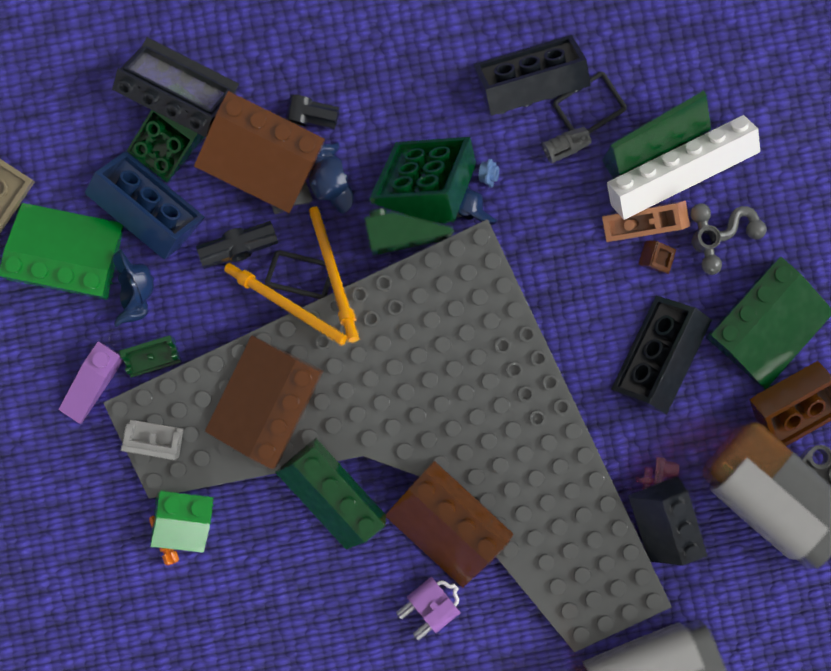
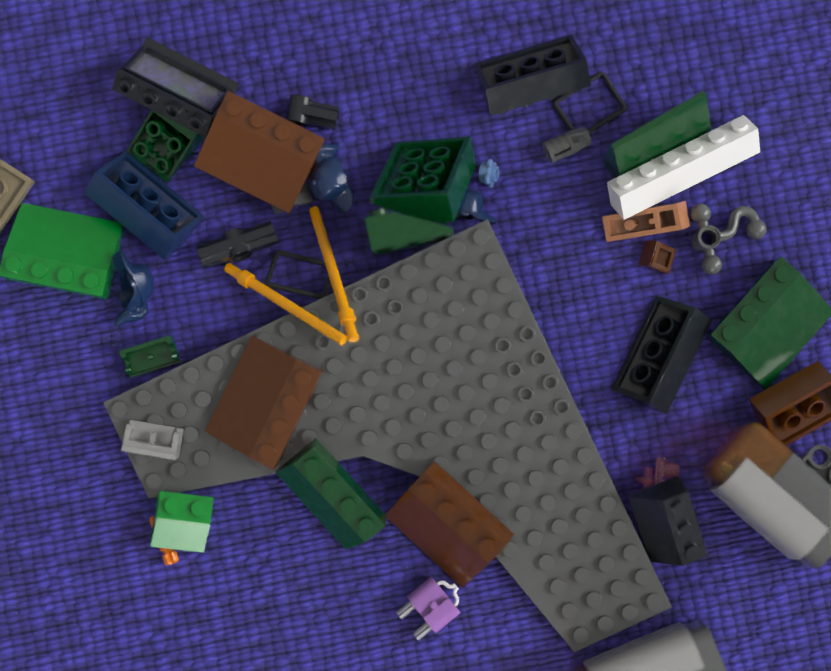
medium lavender slope [58,342,124,424] -> none

